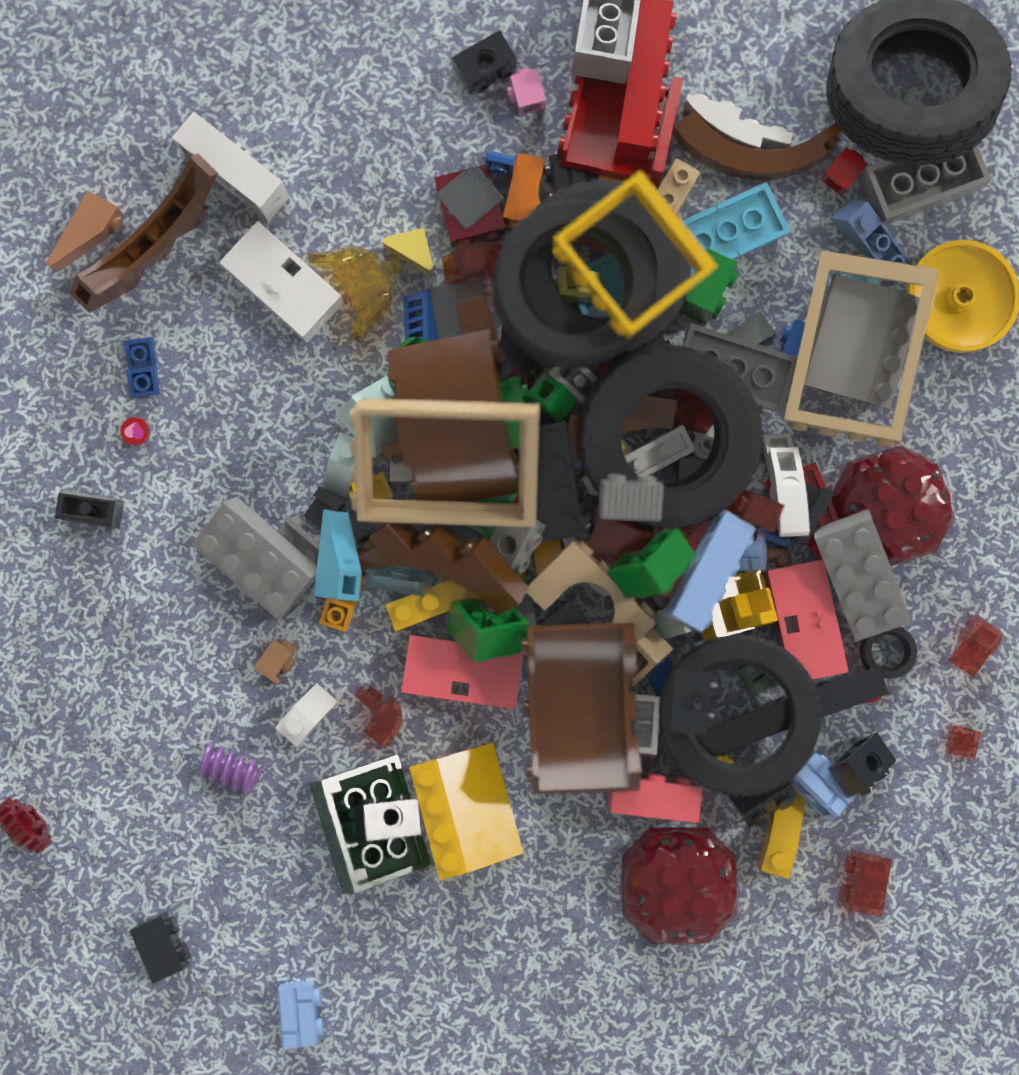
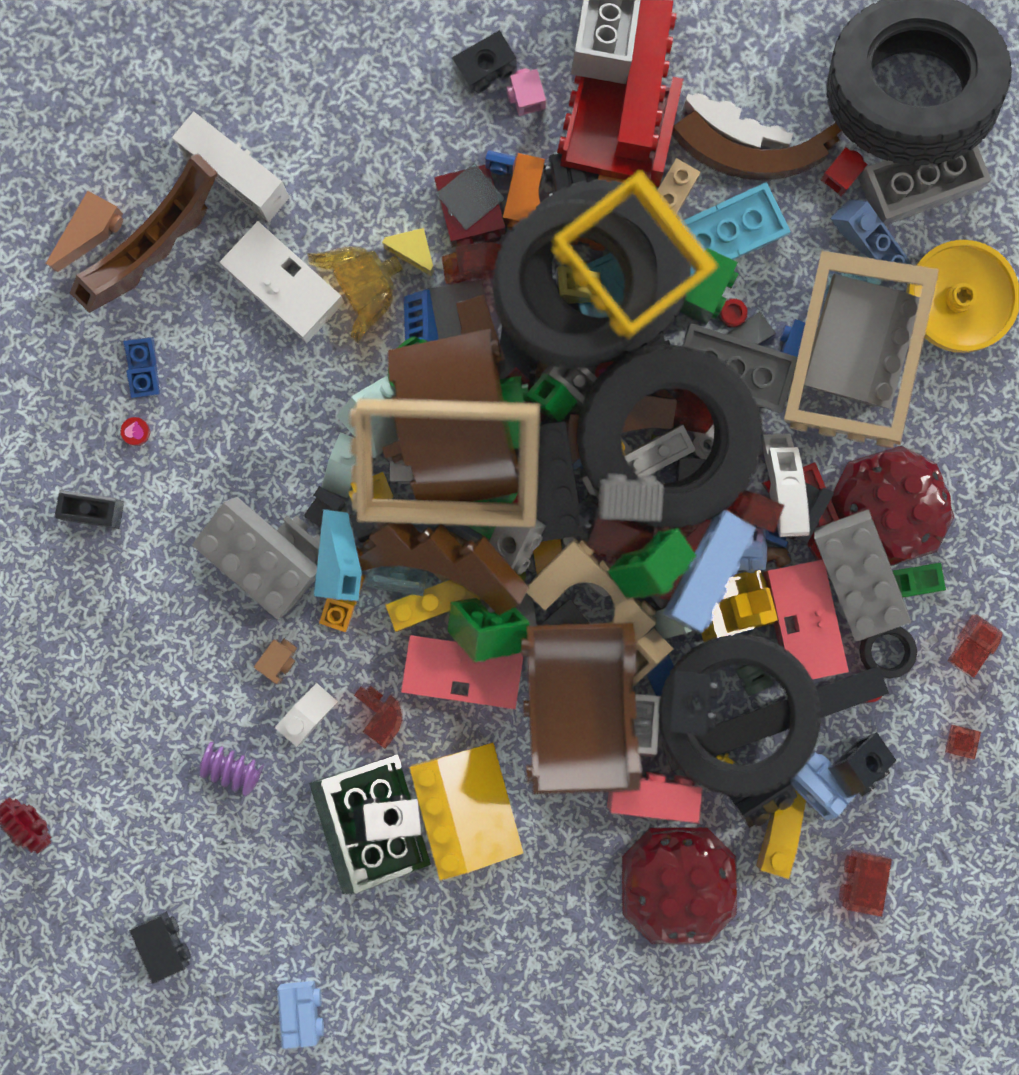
none -> red tile [719,299,748,327]
none -> green slope [892,562,946,597]

